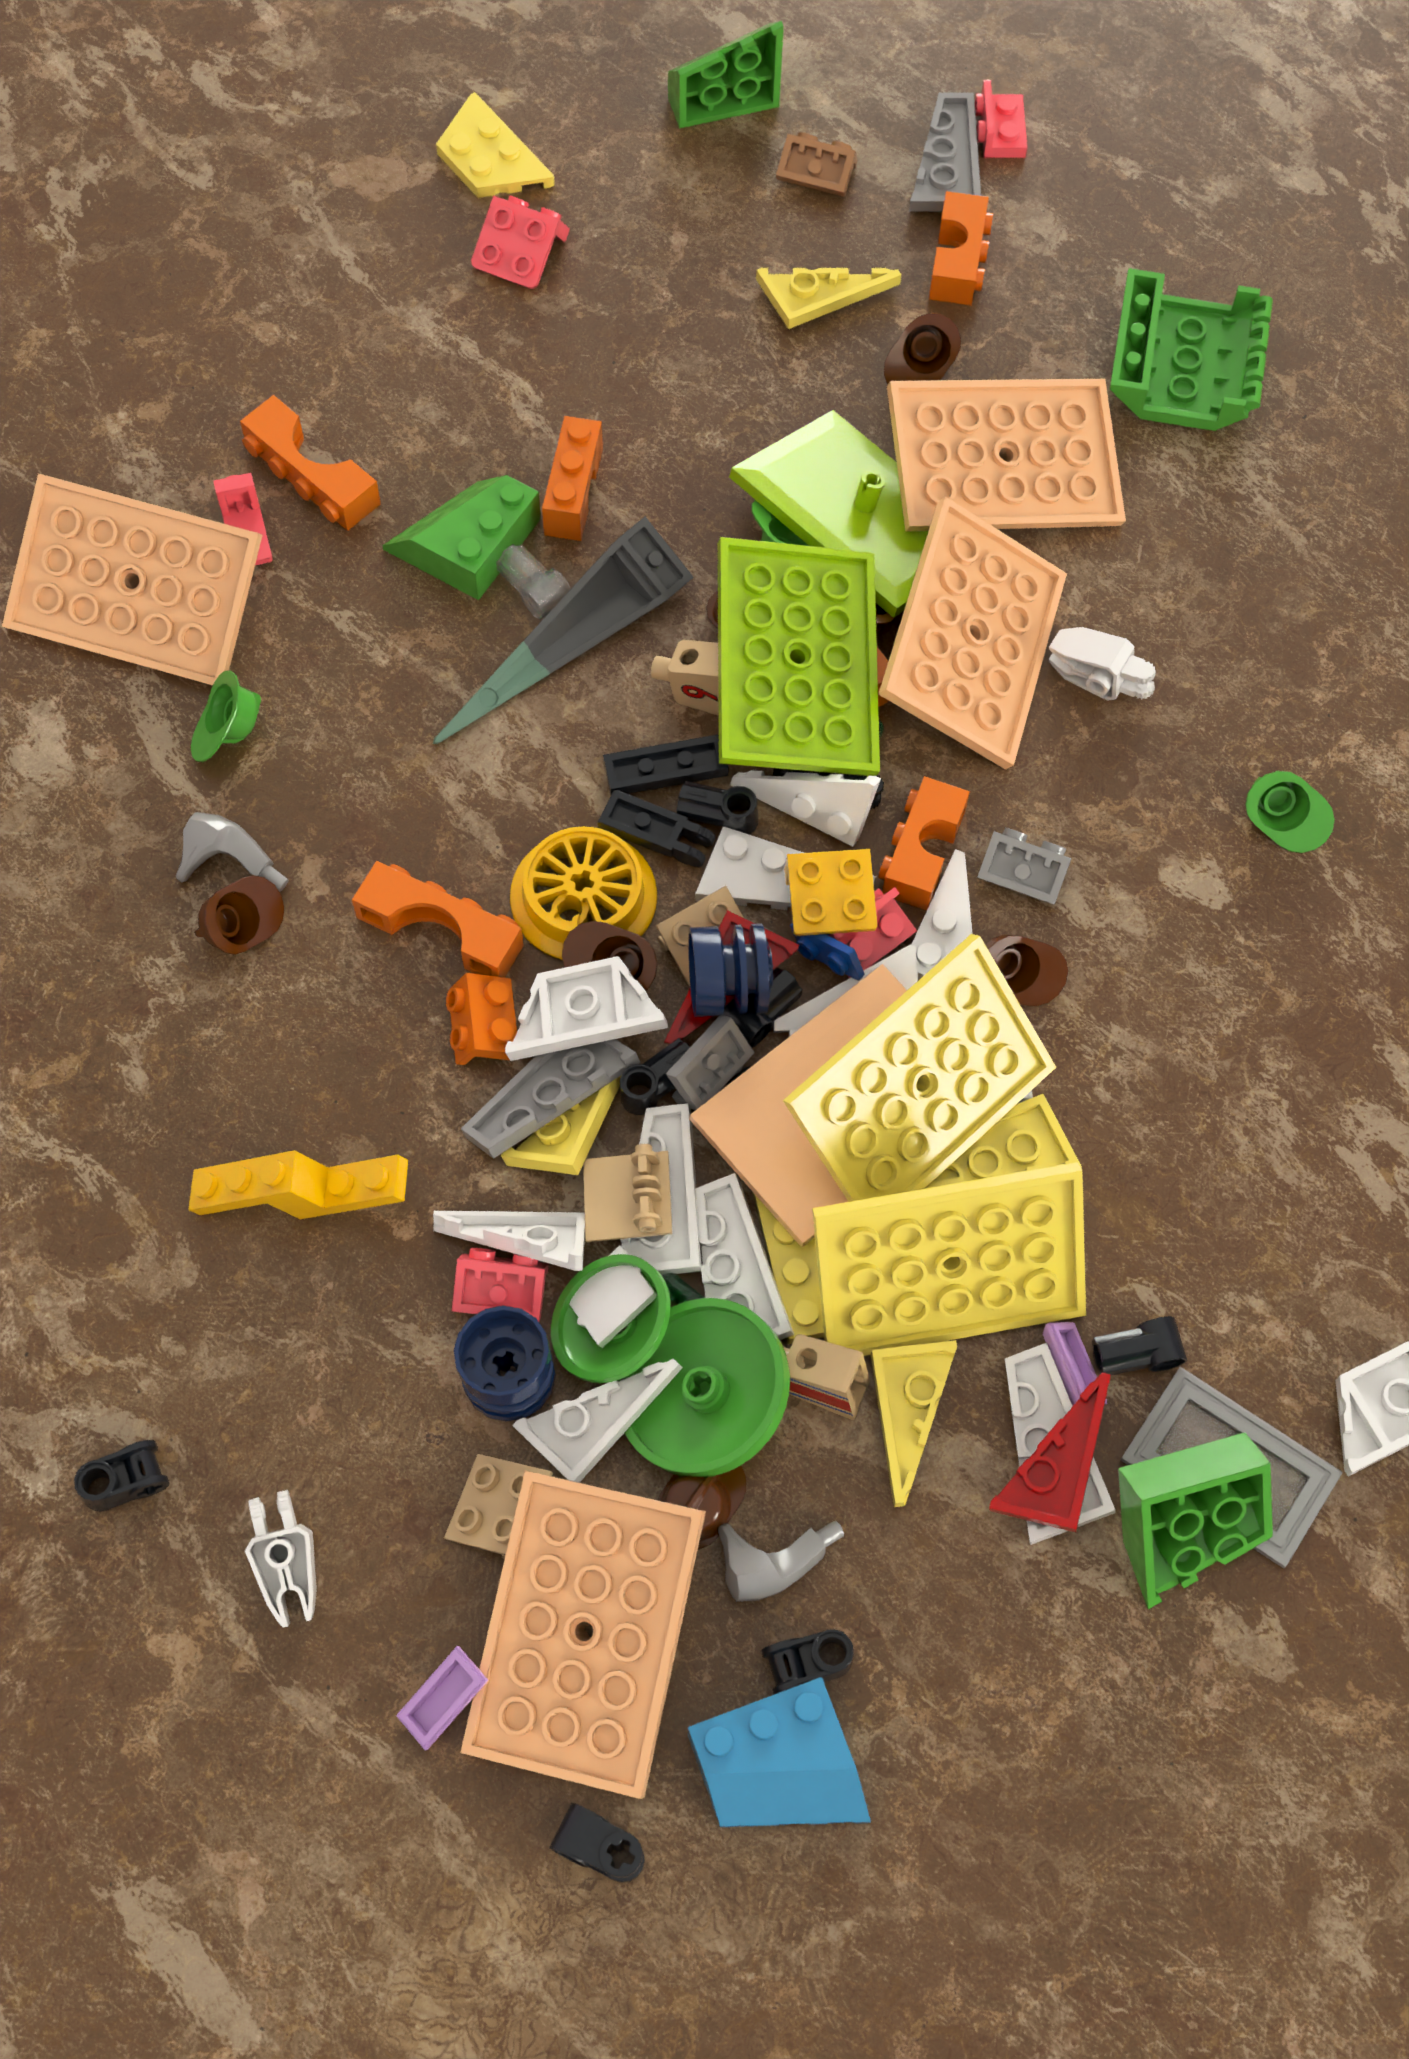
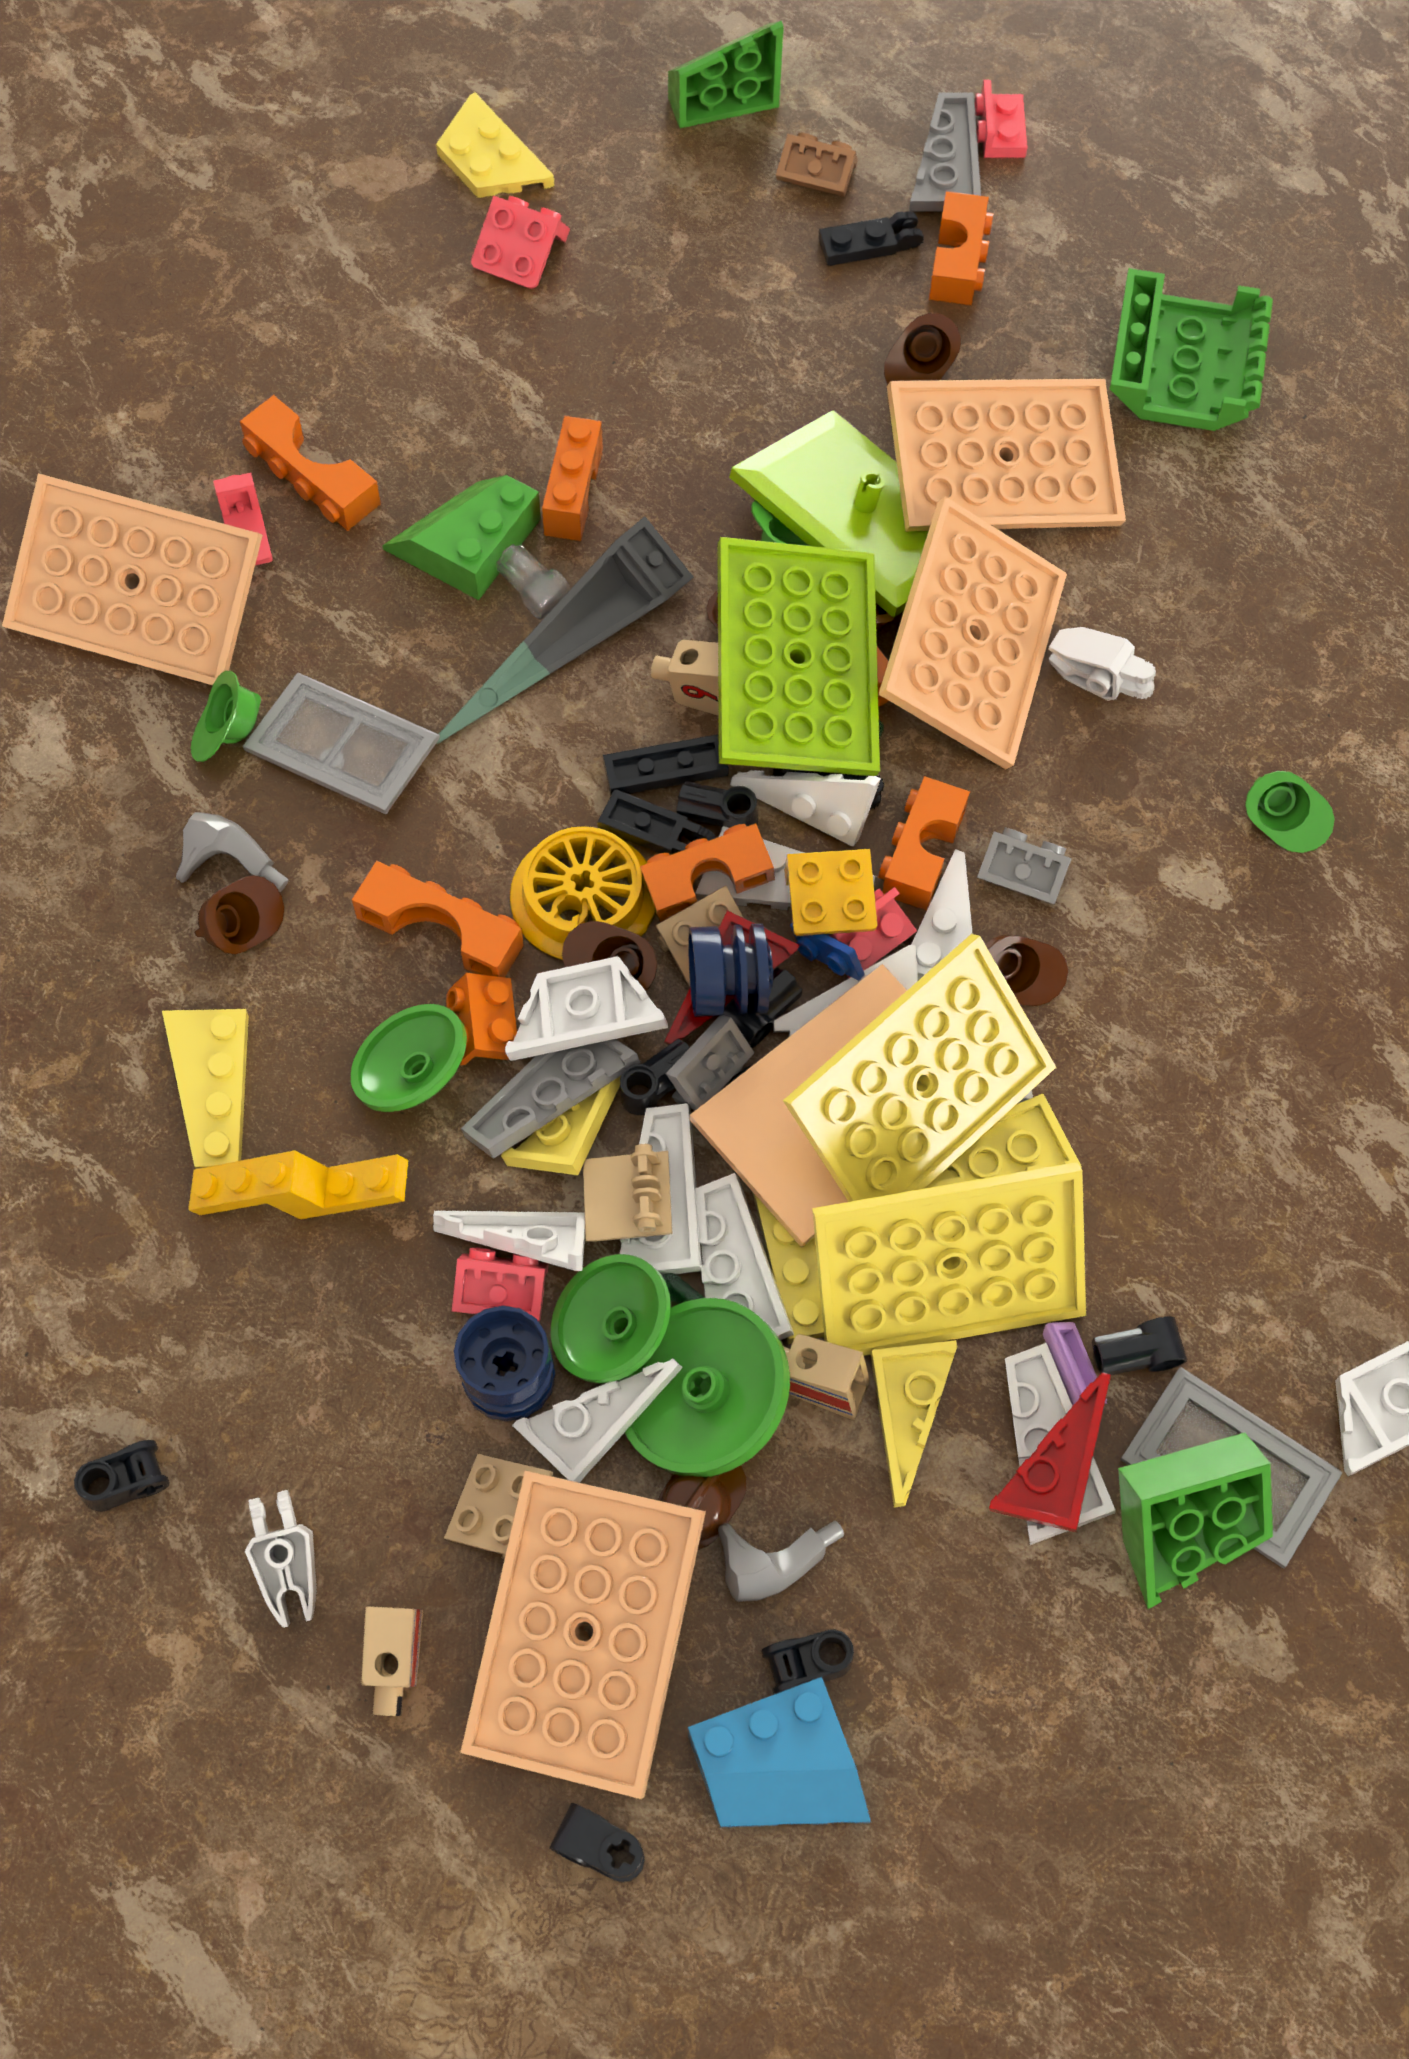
lavender tile [396,1646,488,1750] -> none
white piece [569,1245,657,1348] -> none
light yellow wing [756,268,901,329] -> none
none -> light yellow wing [162,1009,249,1169]
none -> clear door [243,673,440,814]
none -> bright green dish [351,1004,467,1112]
none -> tan torso [362,1607,423,1716]
none -> orange arch [640,823,775,923]
none -> black hinge [818,211,924,266]

